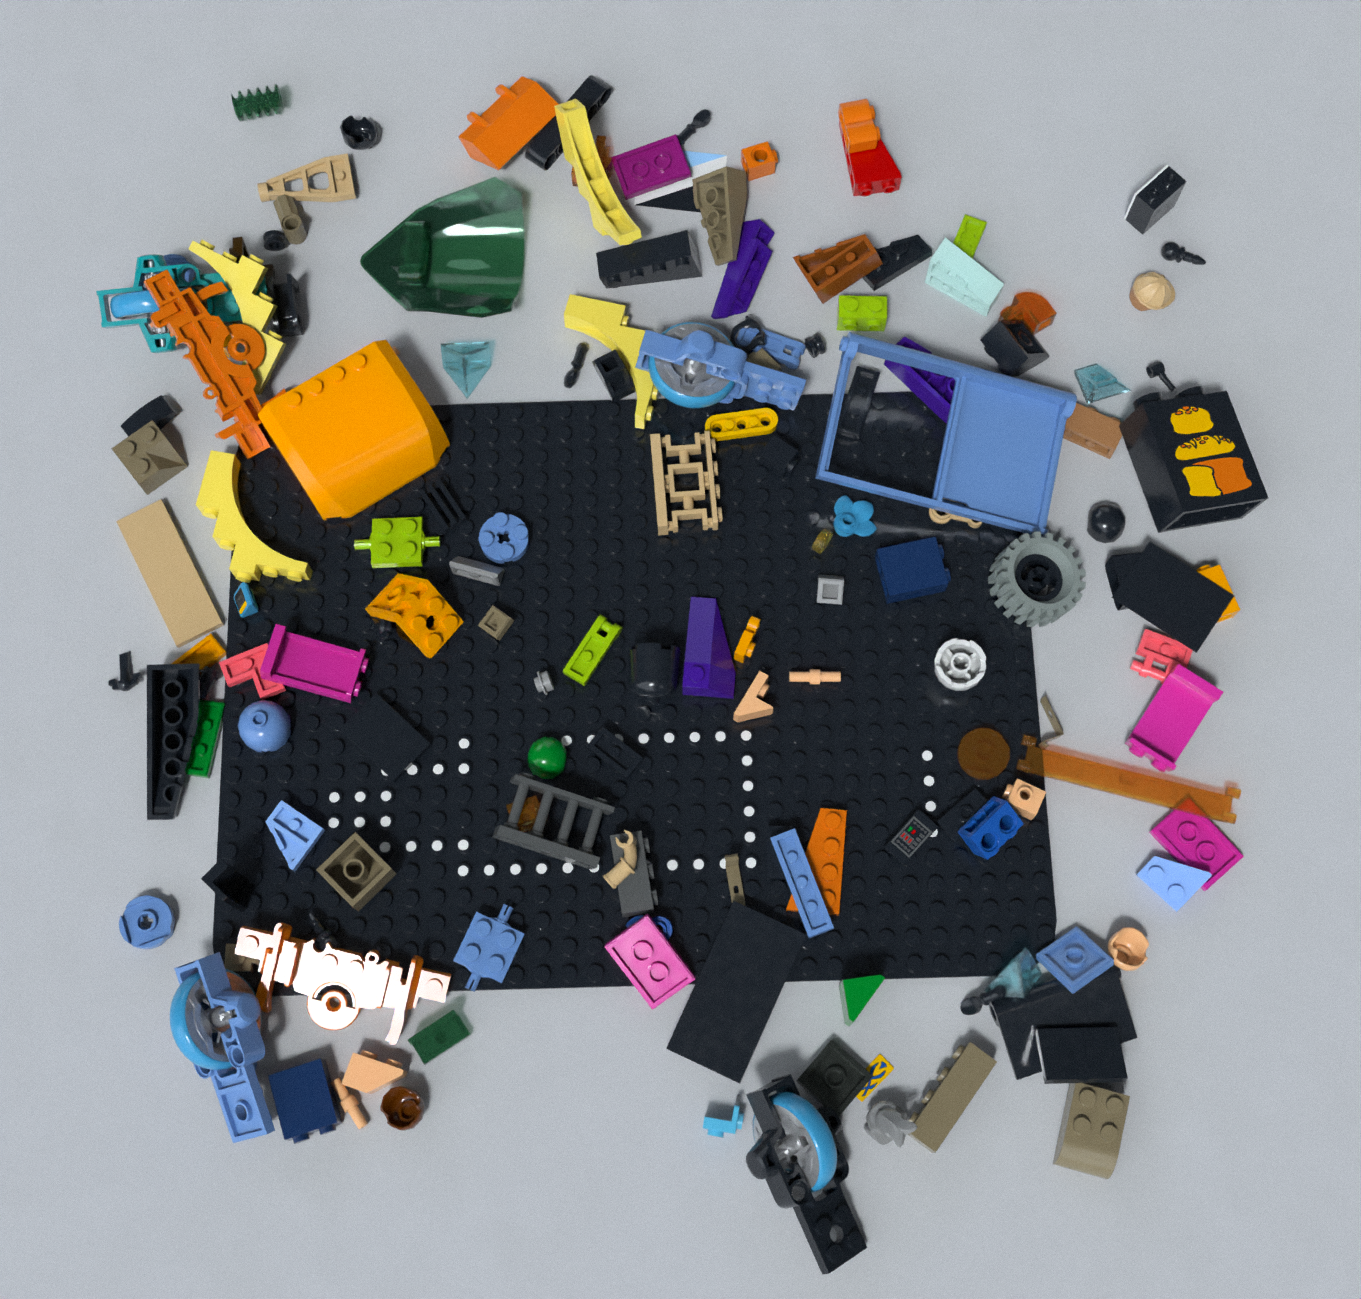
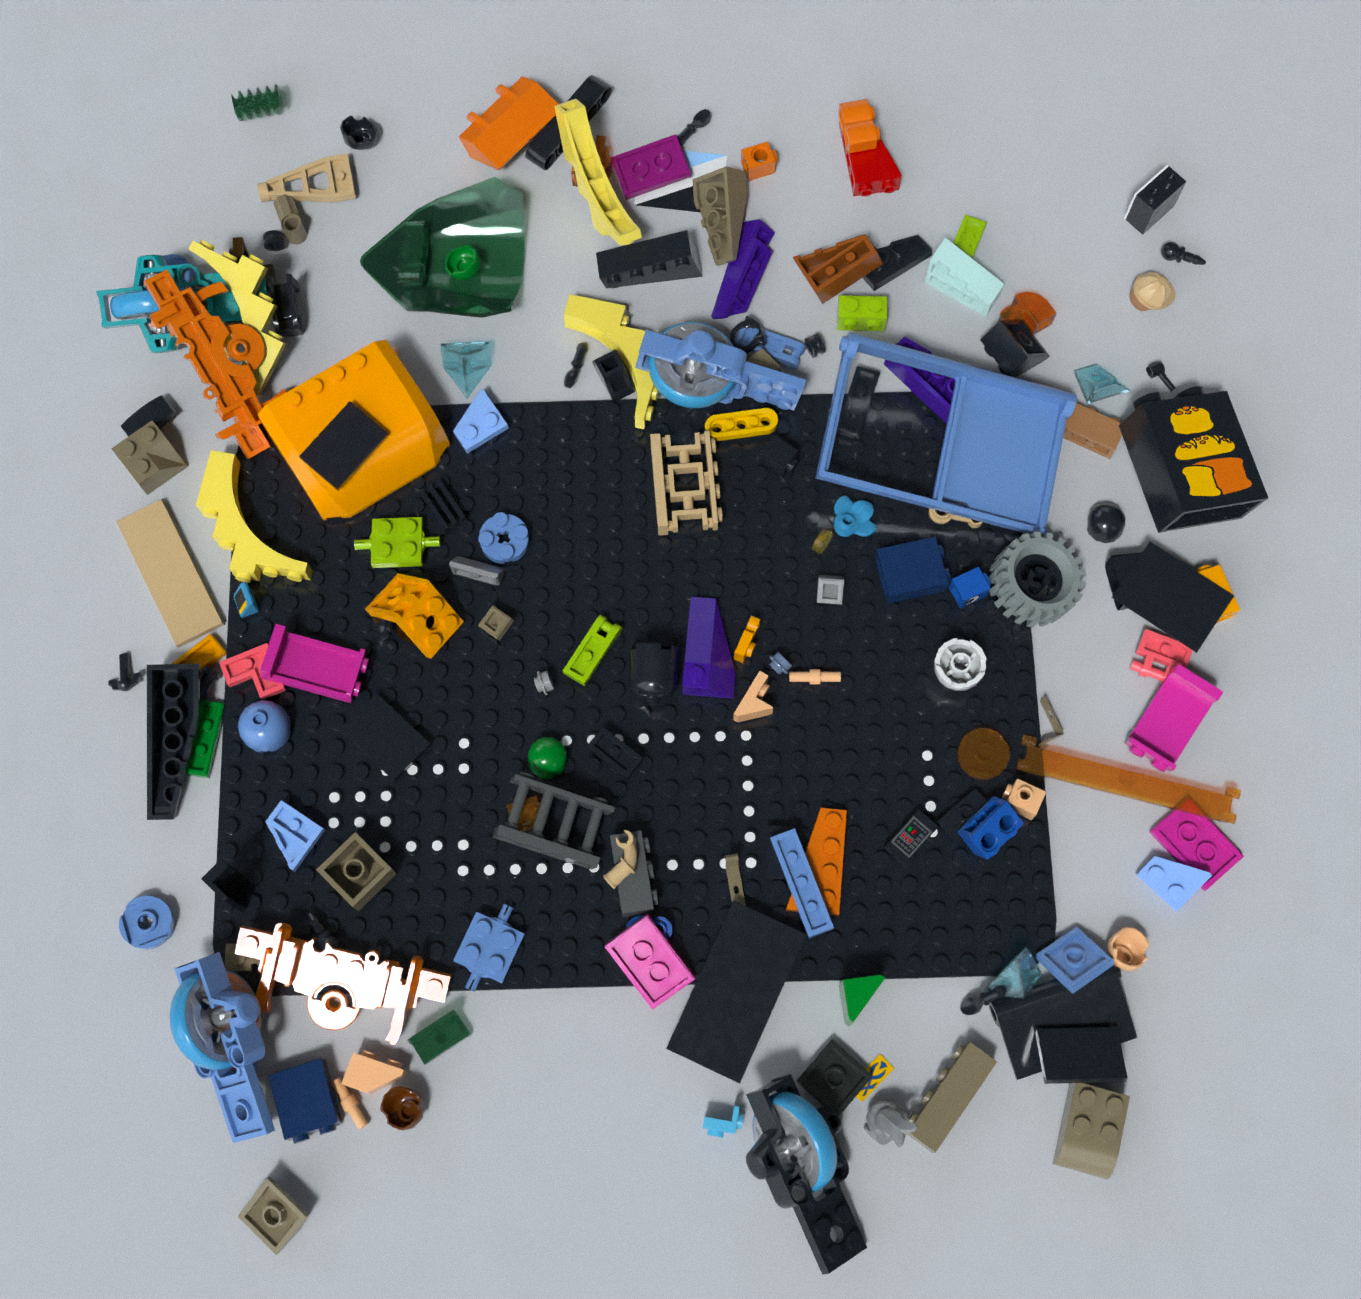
none -> dark tan slope [238,1176,309,1255]
none -> black tile [299,401,389,491]
none -> green hair [445,244,481,281]
none -> light blue wing [453,389,509,454]
none -> sand blue plate [769,652,792,675]
none -> blue brick [948,567,991,609]

